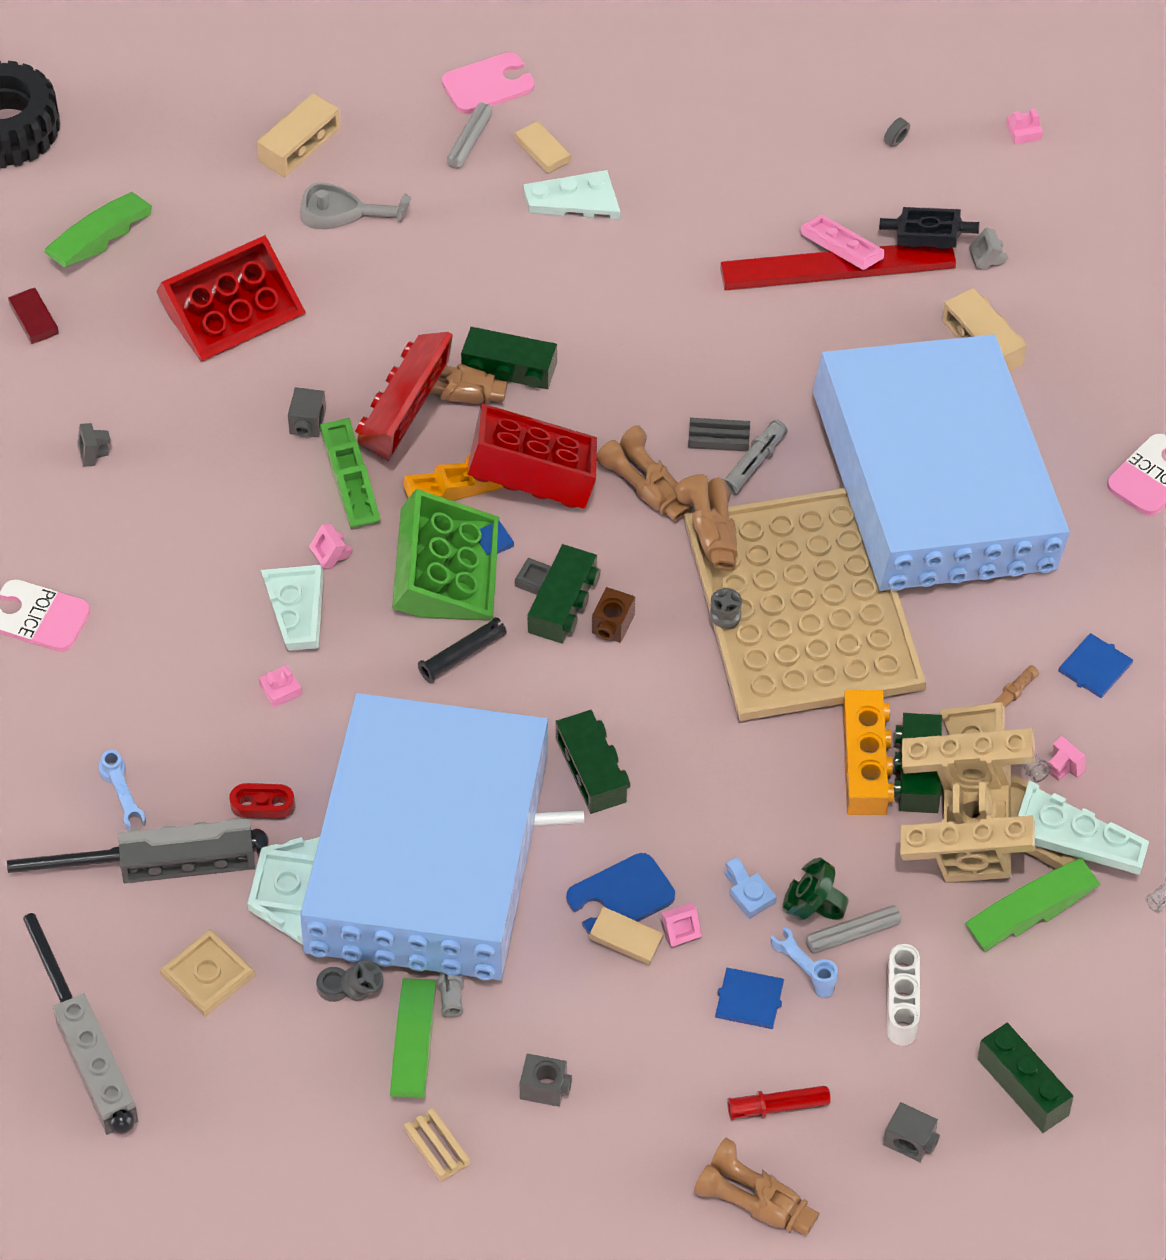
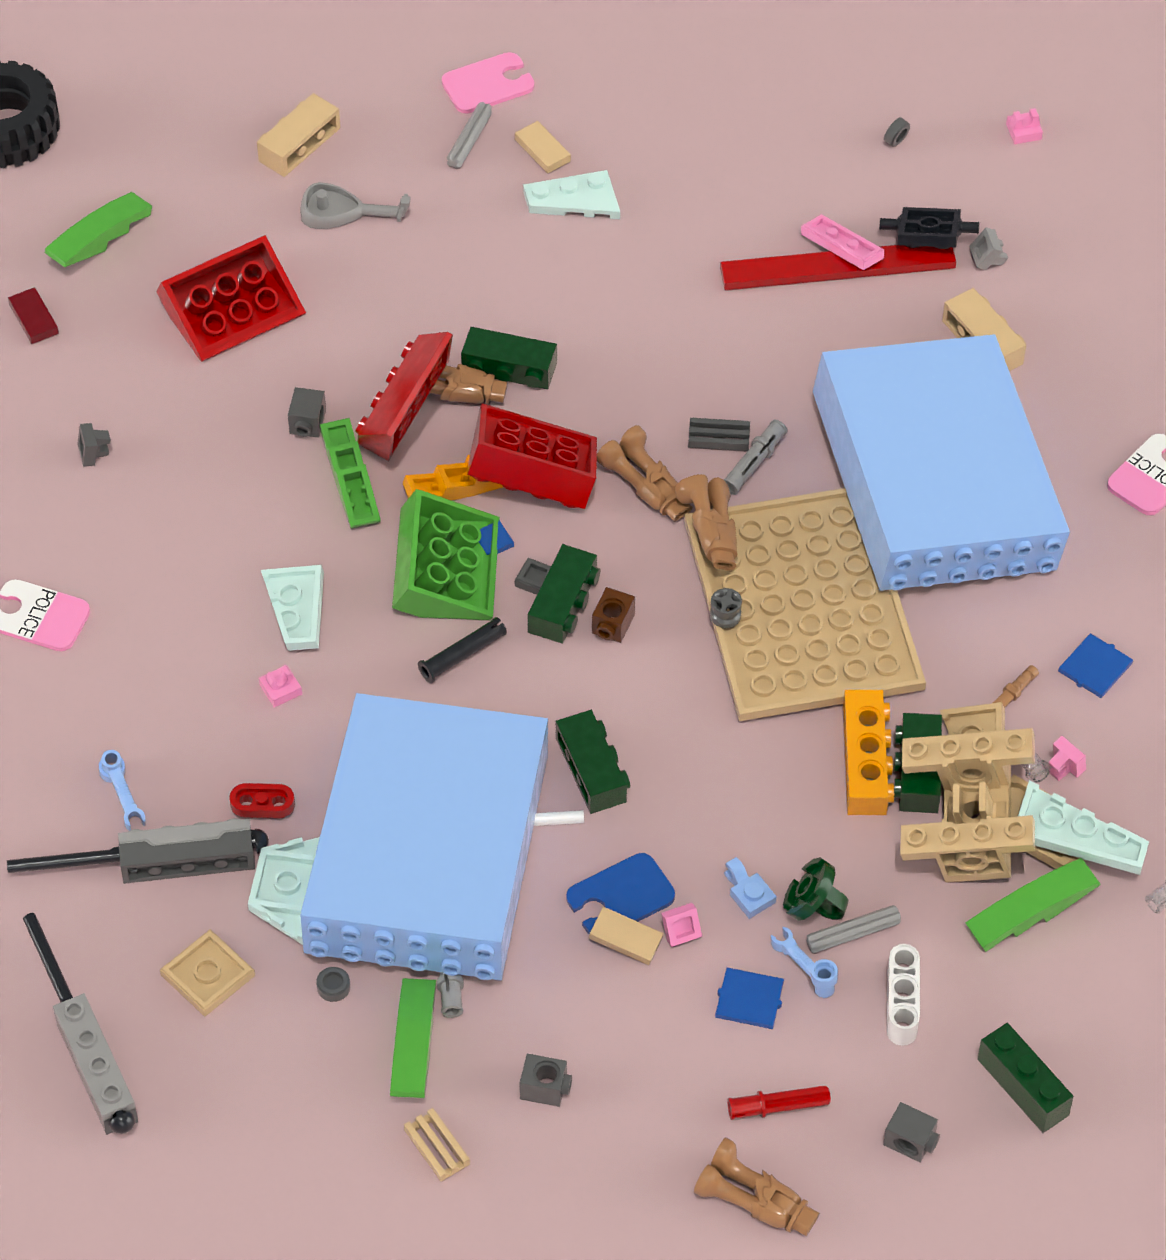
bright pink tile [309,524,353,568] -> none
dark grey wheel [341,960,383,1000] -> none

